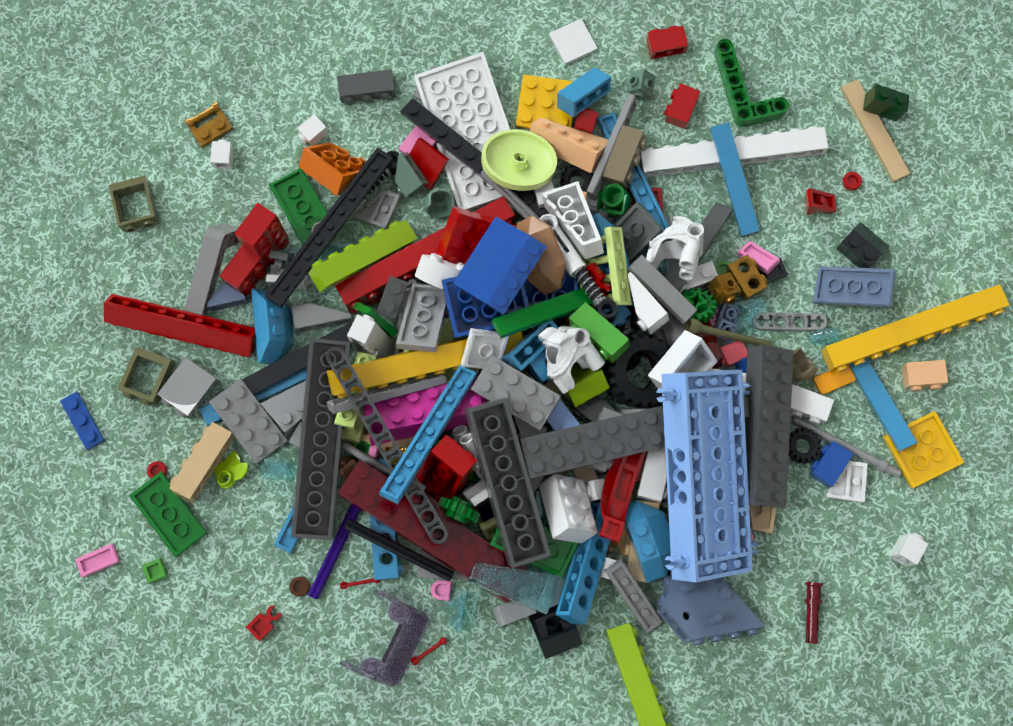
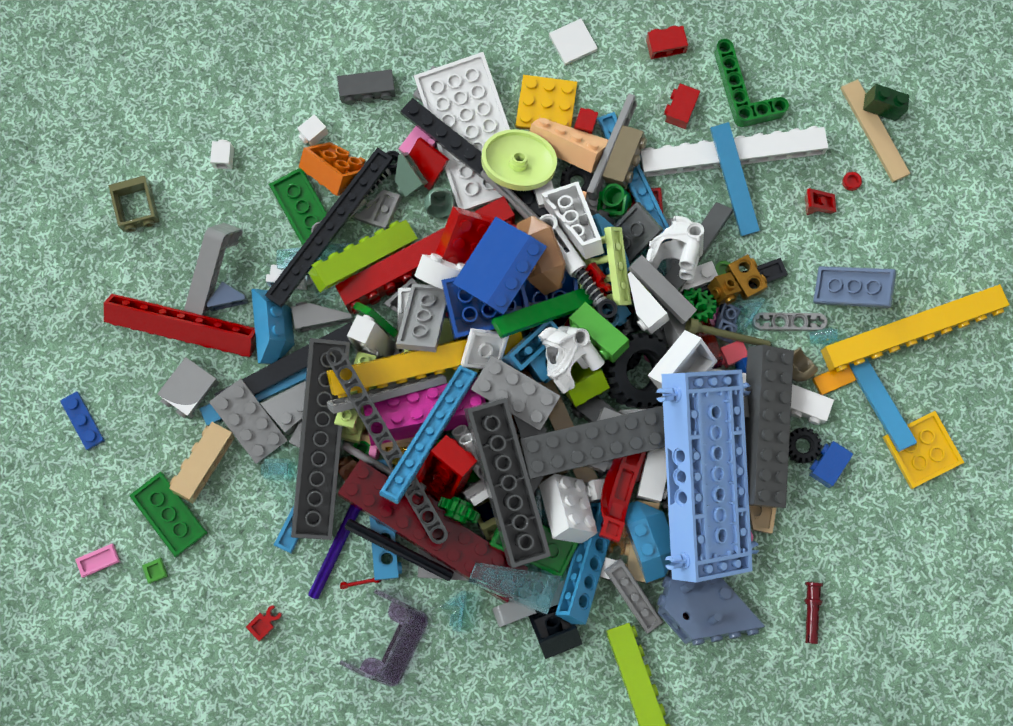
olive window [117,347,175,406] -> none
red tile [147,461,167,479] -> none
pearl gold plate [184,102,233,148] -> none
lime plate [213,451,249,489] -> none
red piece [220,202,290,297] -> none
dark grey tile [269,250,295,269] -> none
reddish brown tile [289,576,310,597] -> none
dark grey brick [377,276,408,320] -> none
red hinge [411,637,447,665] -> none
bright pink tile [431,580,452,601] -> none
light blue brick [545,398,580,432] -> none
dark azure brick [557,67,611,117] -> none
sand green brick [626,69,656,100] -> none
bright pink tile [738,241,780,275] -> none
light grey bar [792,417,902,478] -> none
white wing [825,461,868,503] -> none
black slope [836,222,889,268] -> none
white brick [888,533,928,567] -> none
light nougat brick [901,360,948,392] -> none

